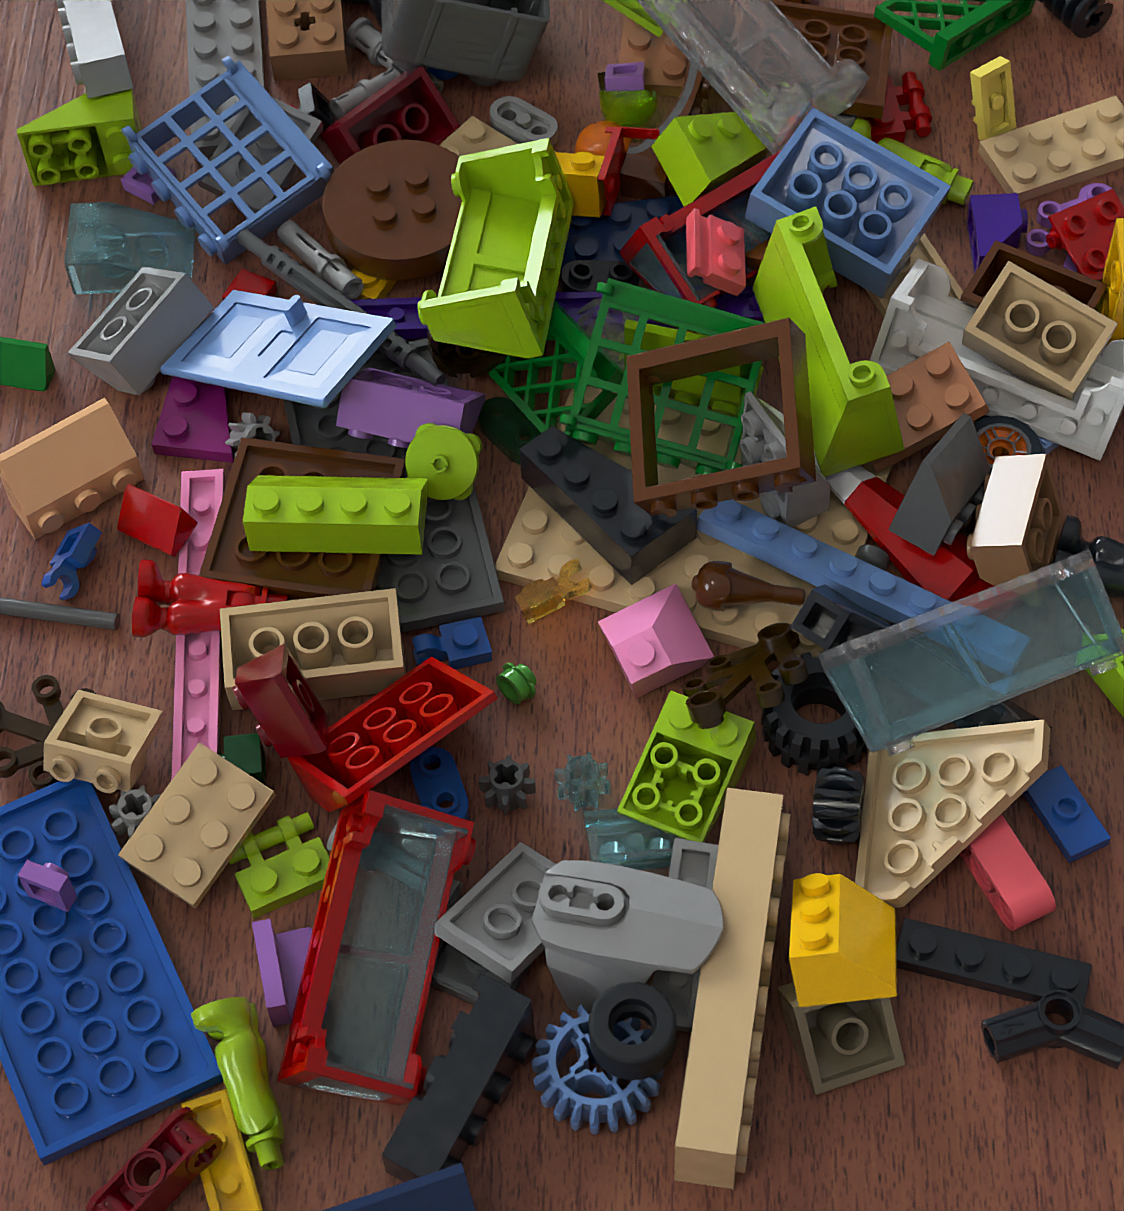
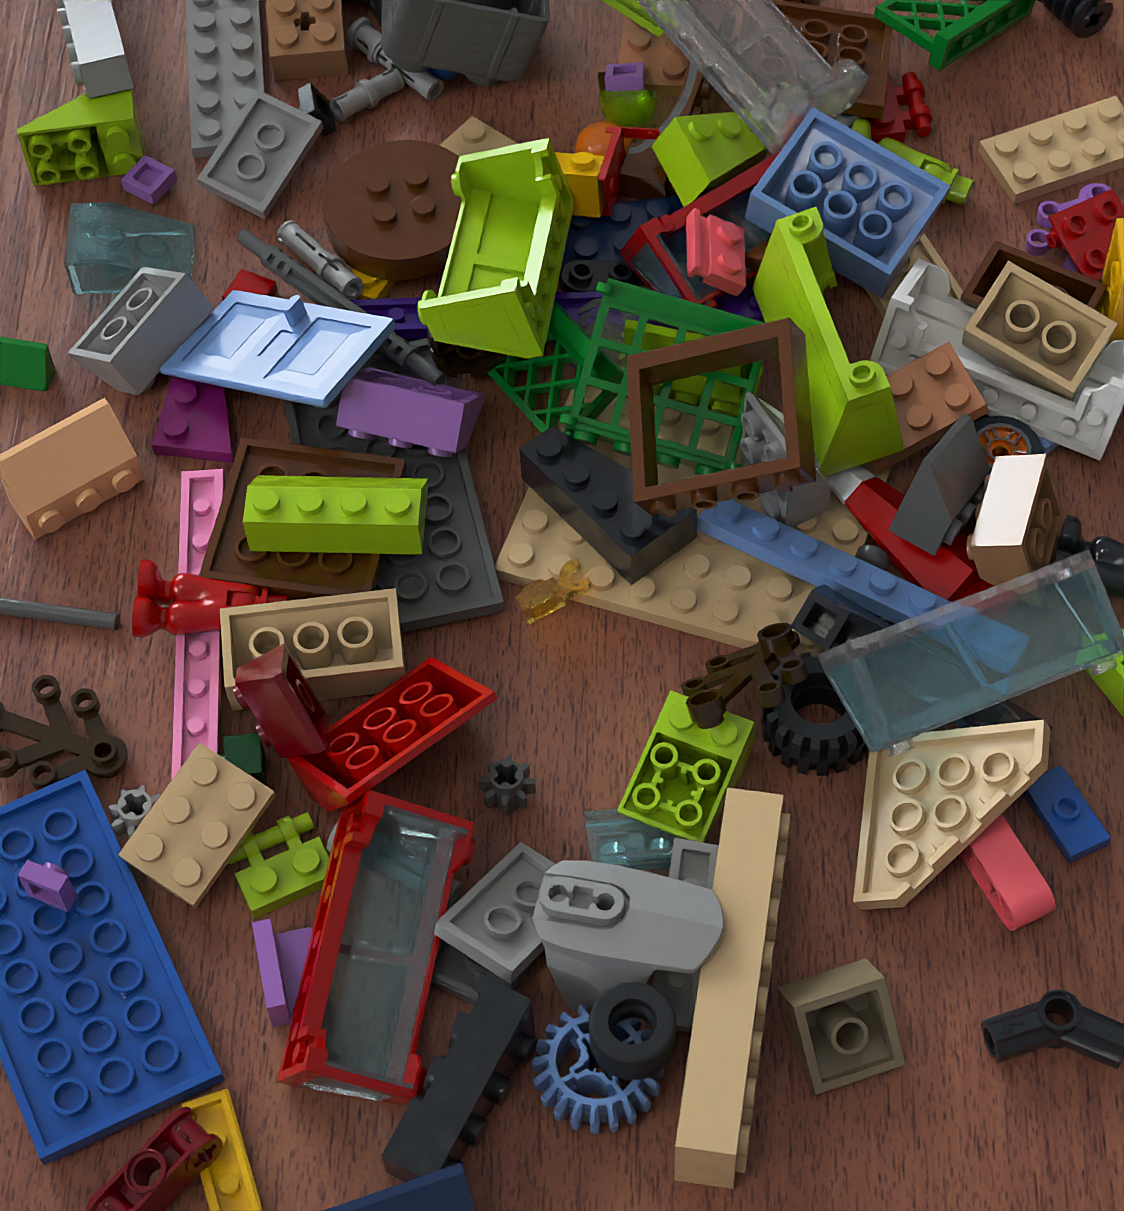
blue plate [42,523,102,601] -> none
tan plate [43,690,163,793] -> none
red slope [117,484,198,558] -> none
medium blue window [121,56,334,265] -> none
lime piece [191,997,285,1171] -> none
light grey gear [225,412,280,456] -> none
dark red slope [320,66,460,165] -> none
lime piece [405,423,482,500] -> none
blue plate [410,747,470,827] -> none
blue plate [412,616,492,669] -> none
clear green plate [478,397,541,465] -> none
light grey plate [490,96,558,146] -> none
bright green plate [496,662,537,704] -> none
clear light blue gear [555,752,610,811] -> none
bright pink slope [598,583,714,699] -> none
reddish brown piece [691,561,805,611] -> none
yellow slope [789,873,897,1007] -> none
black gear [812,766,864,845] -> none
black plate [897,917,1092,1007] -> none
dark purple slope [966,193,1028,274] -> none
light yellow plate [970,56,1017,141] -> none

